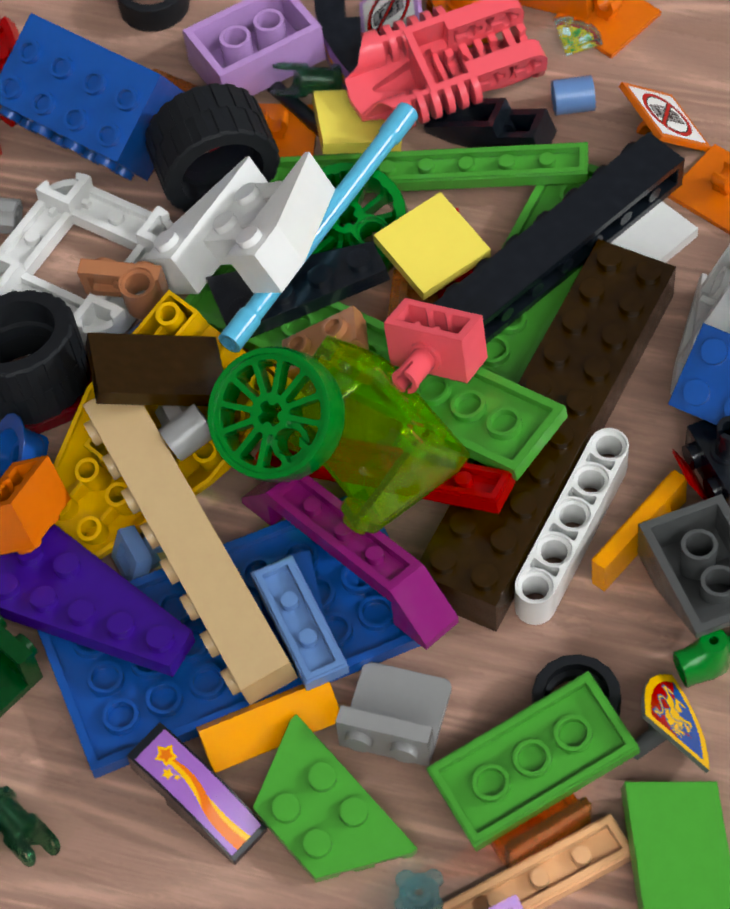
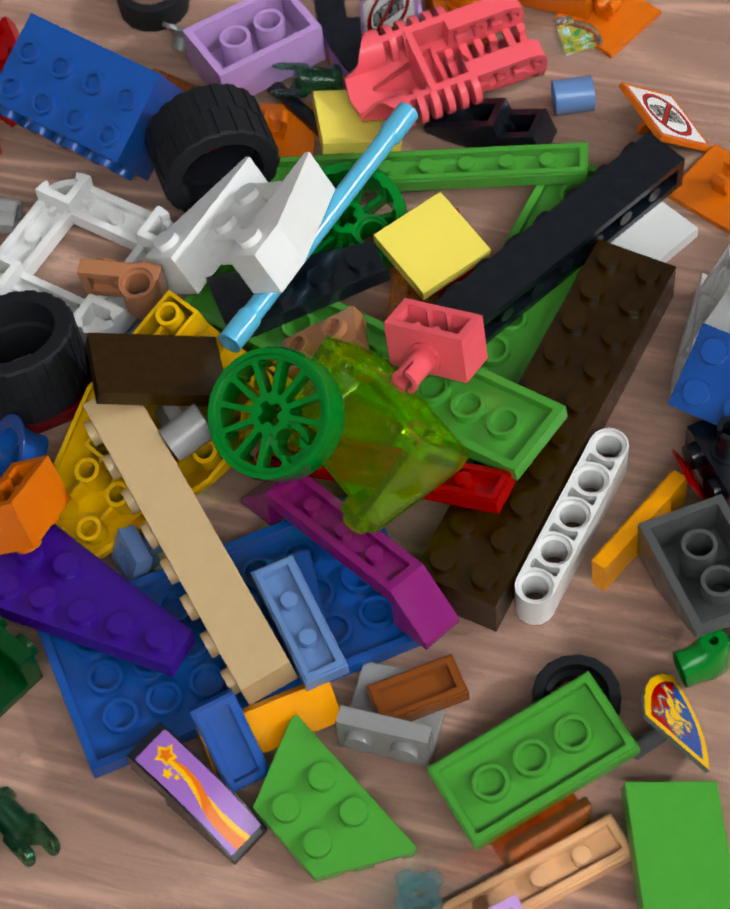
none -> light grey plant [162,22,187,52]
none -> blue tile [188,688,269,793]
none -> dark orange tile [365,654,470,721]

